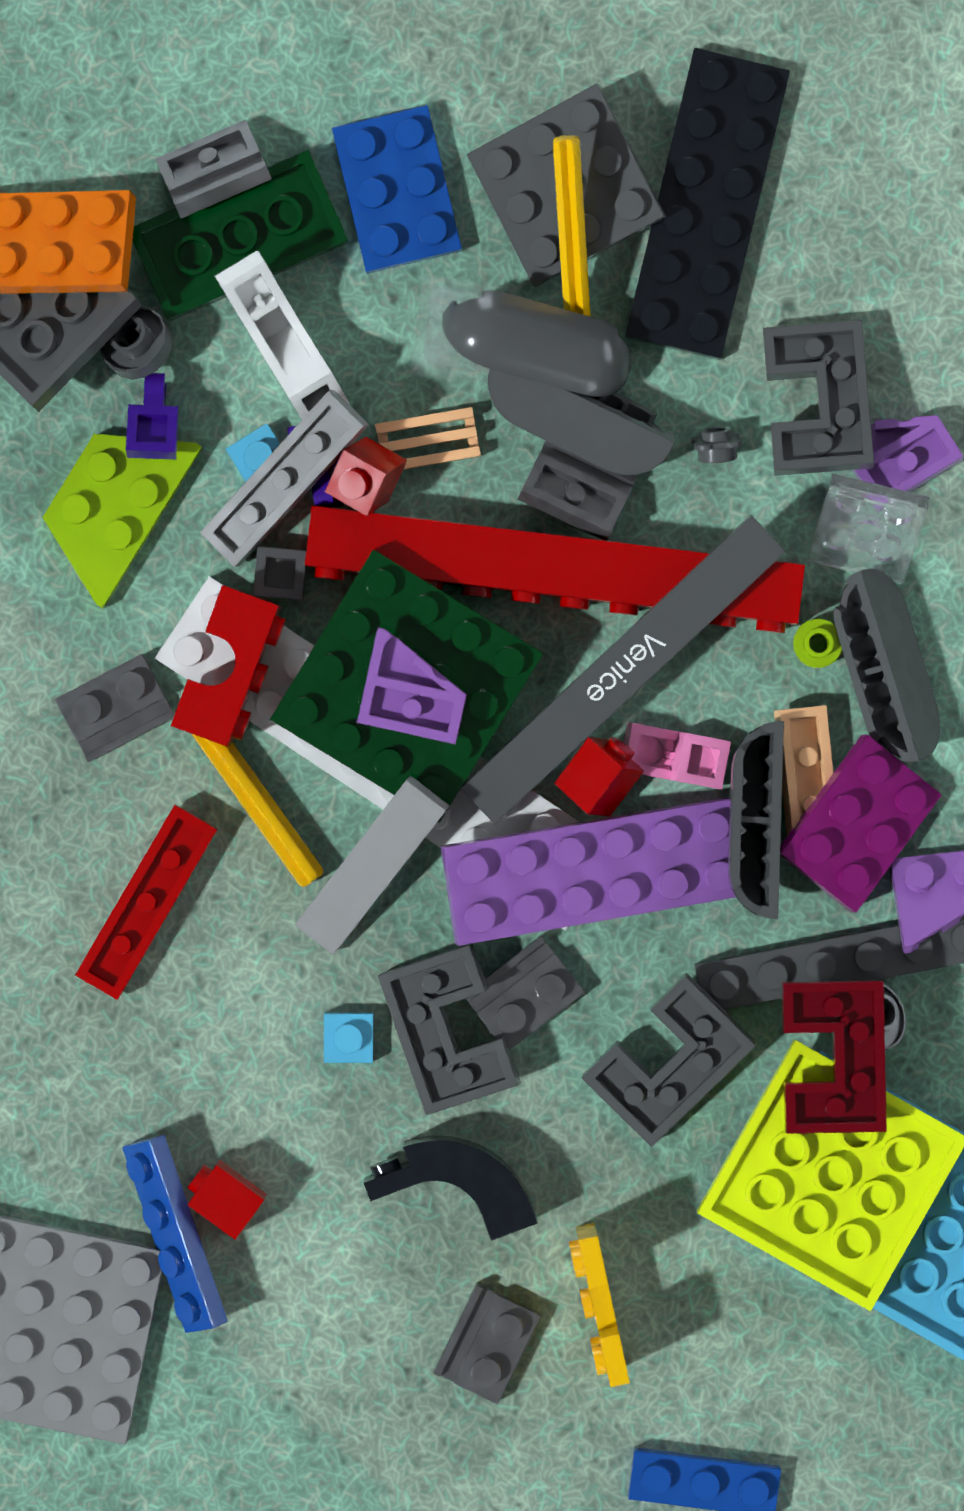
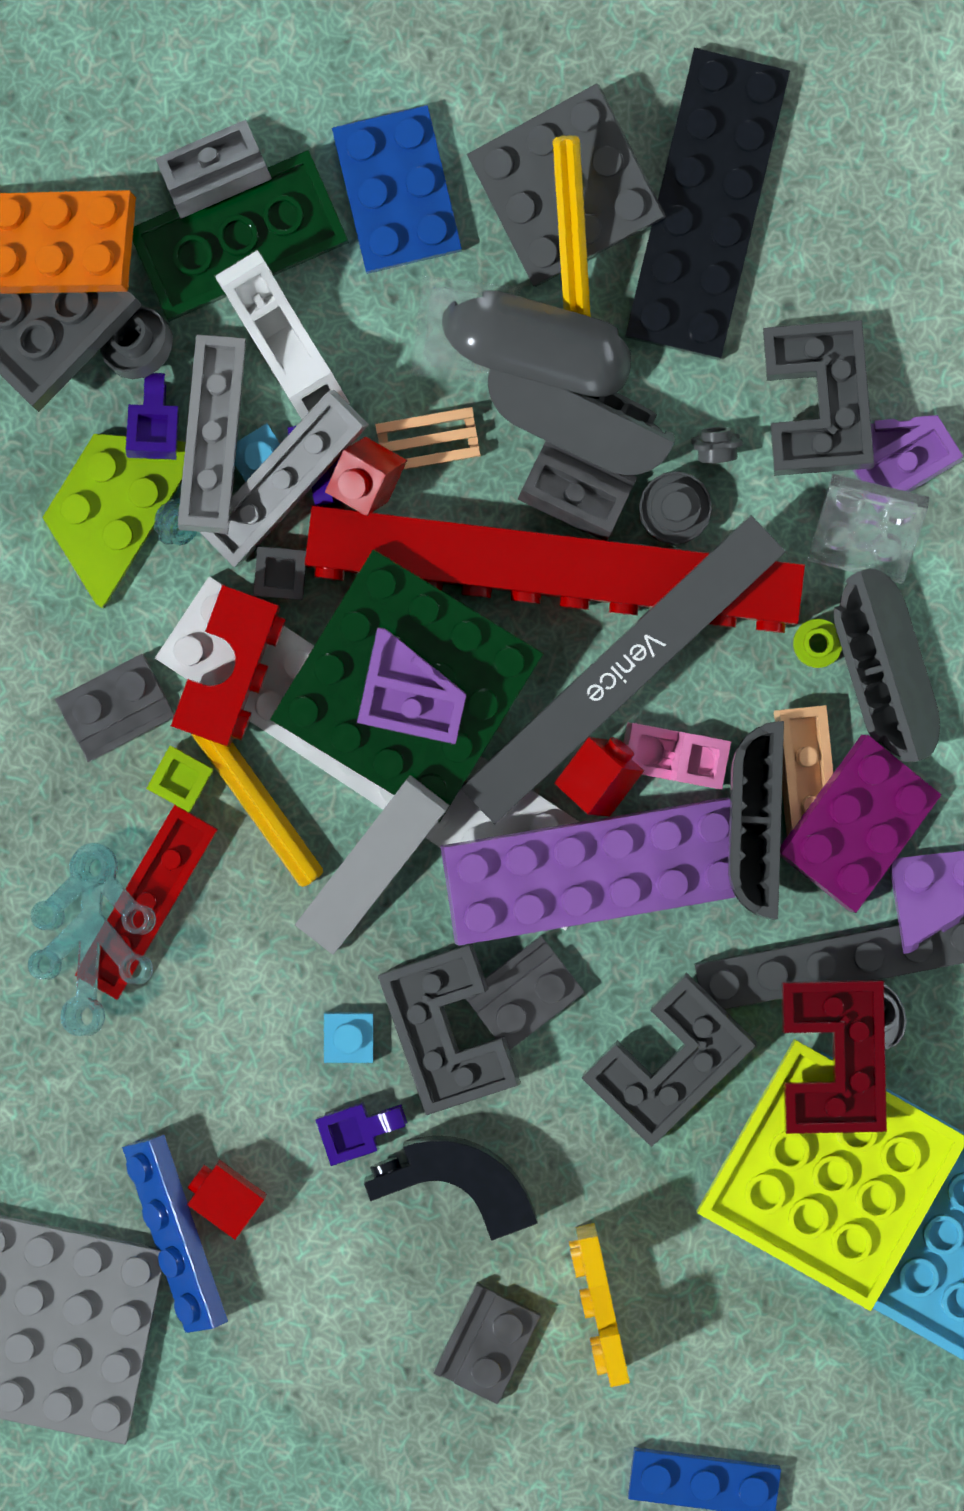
none -> clear light blue plant [28,843,156,1036]
none -> lime plate [146,745,214,812]
none -> clear light blue plate [154,498,198,545]
none -> light grey plate [178,334,246,534]
none -> dark purple plate [315,1102,408,1166]
none -> dark grey plate [639,471,712,545]

